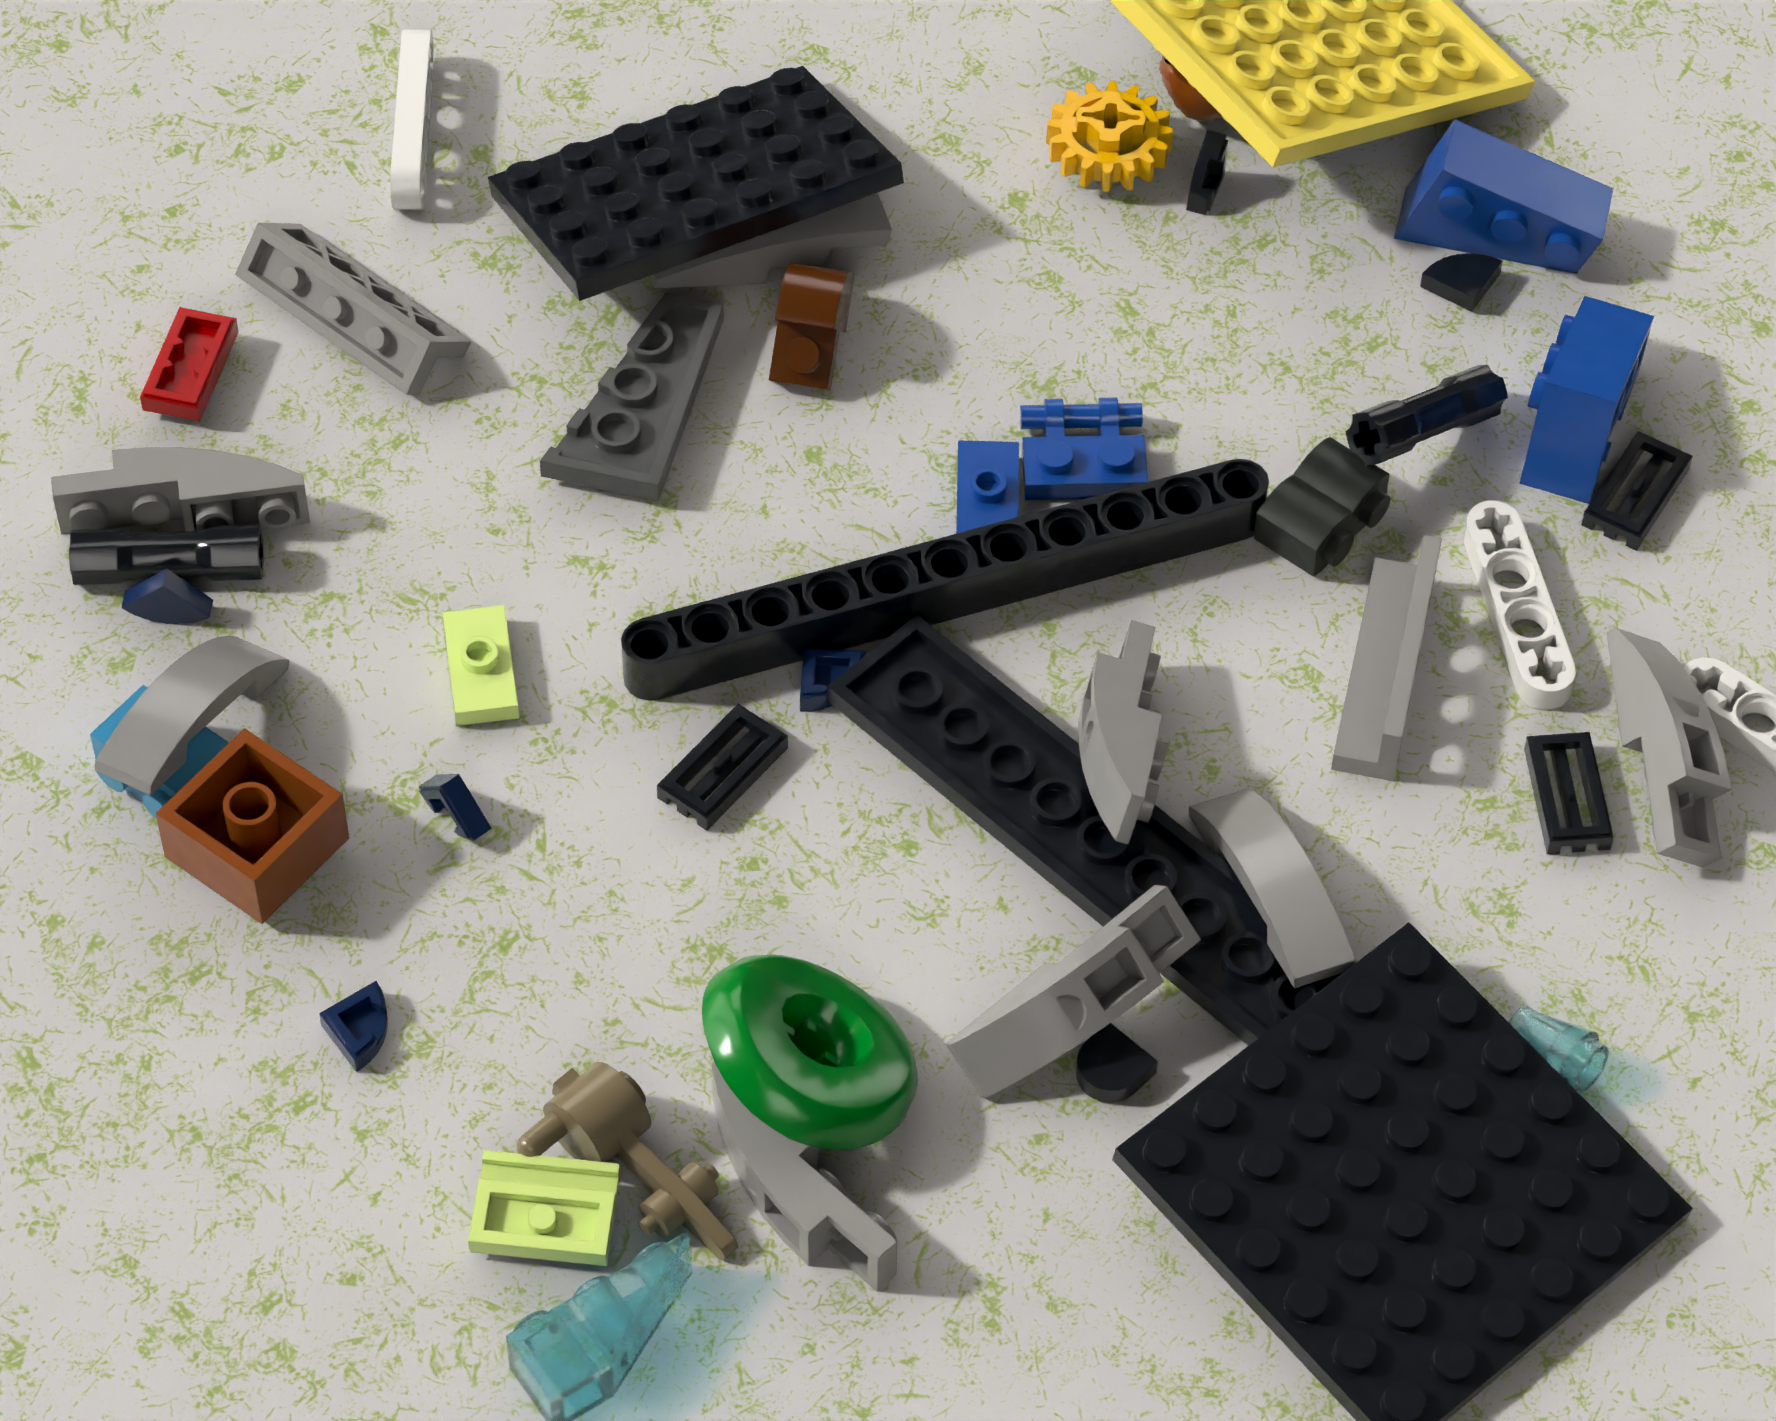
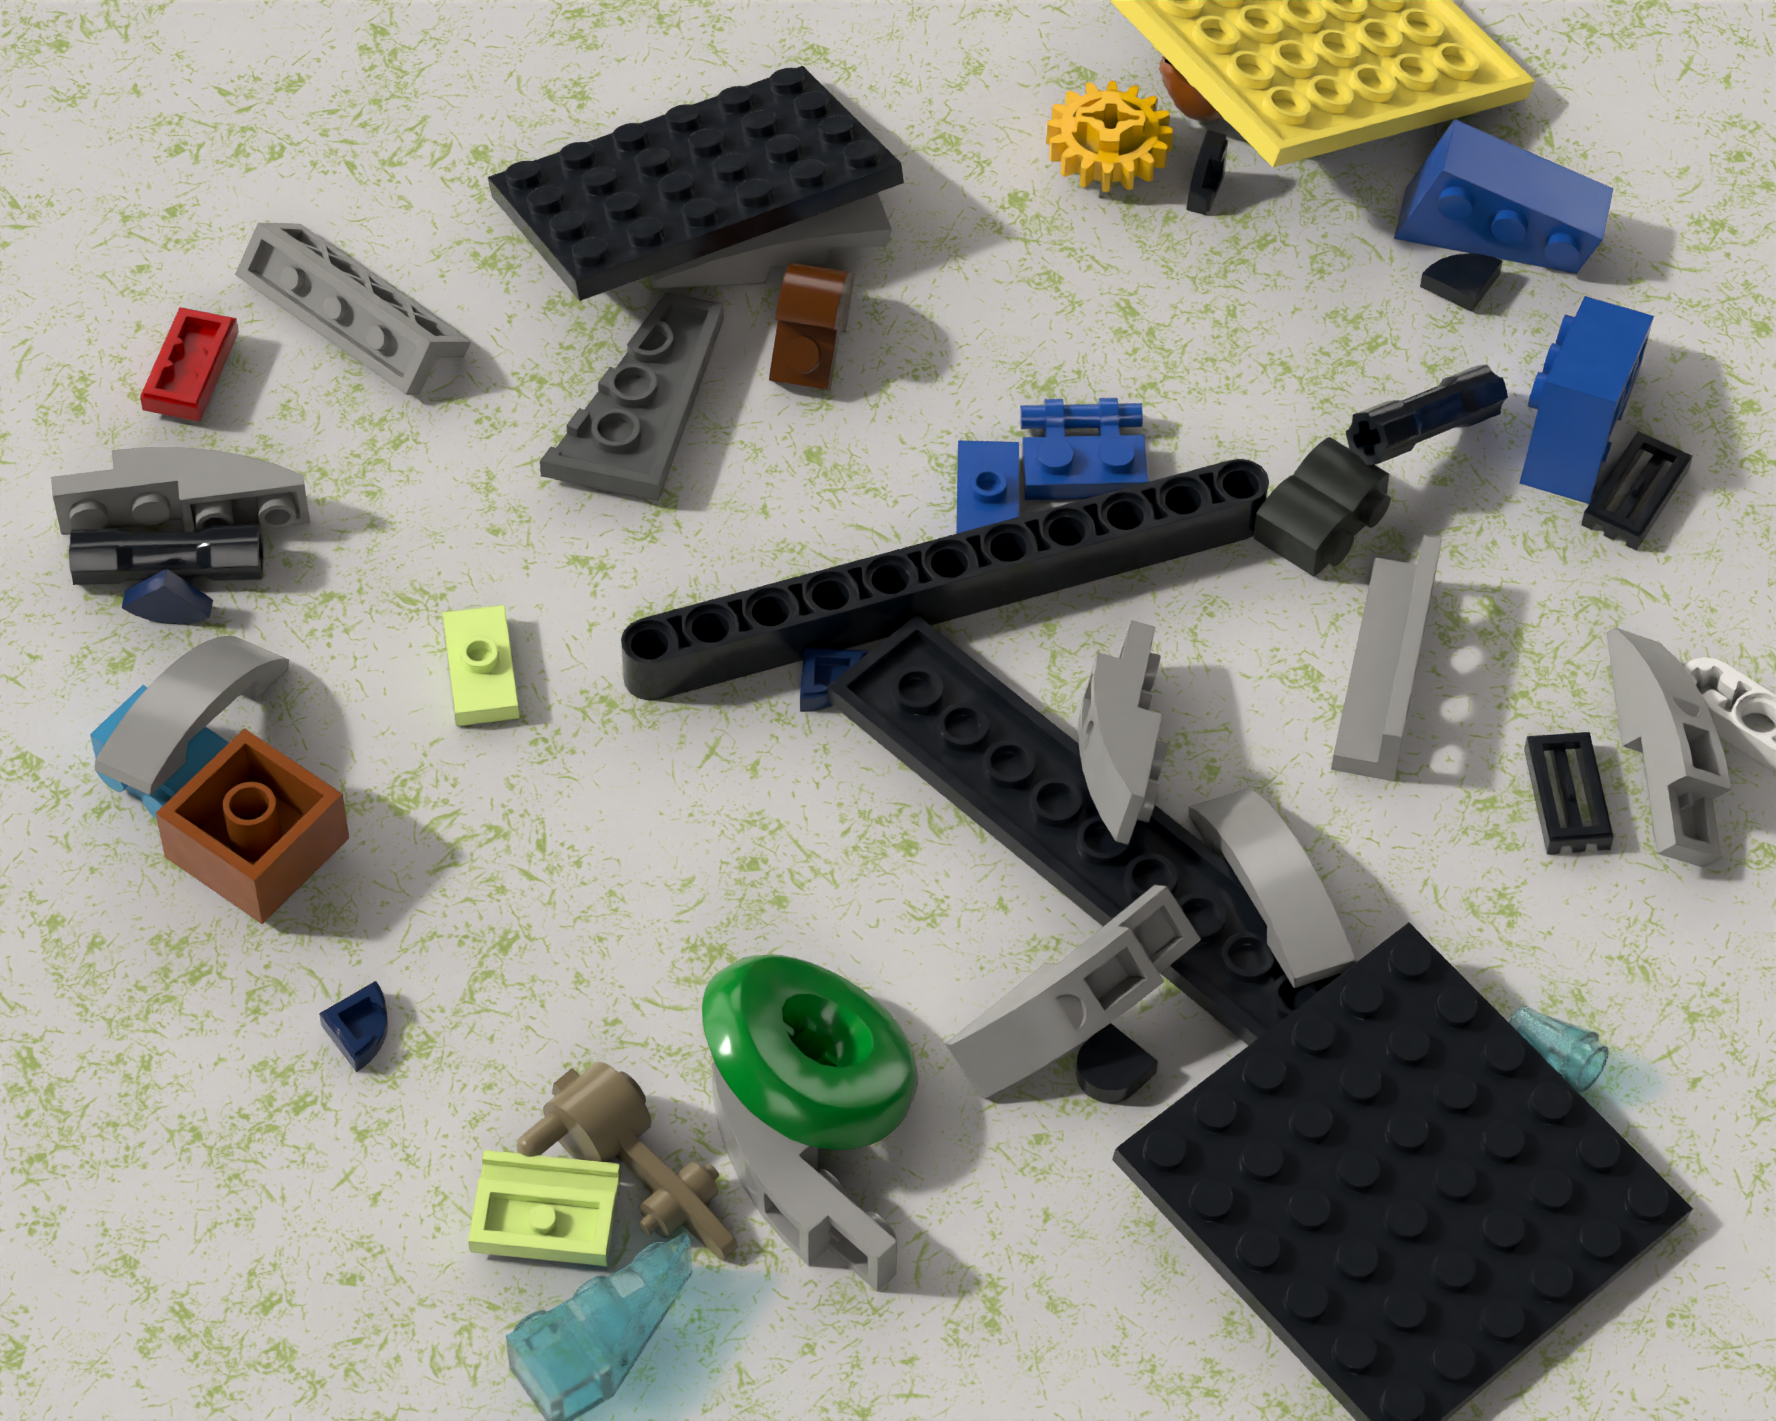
white beam [390,29,434,210] -> none
dark blue tile [418,774,492,841] -> none
black tile [657,704,788,831] -> none
white beam [1463,500,1576,710] -> none

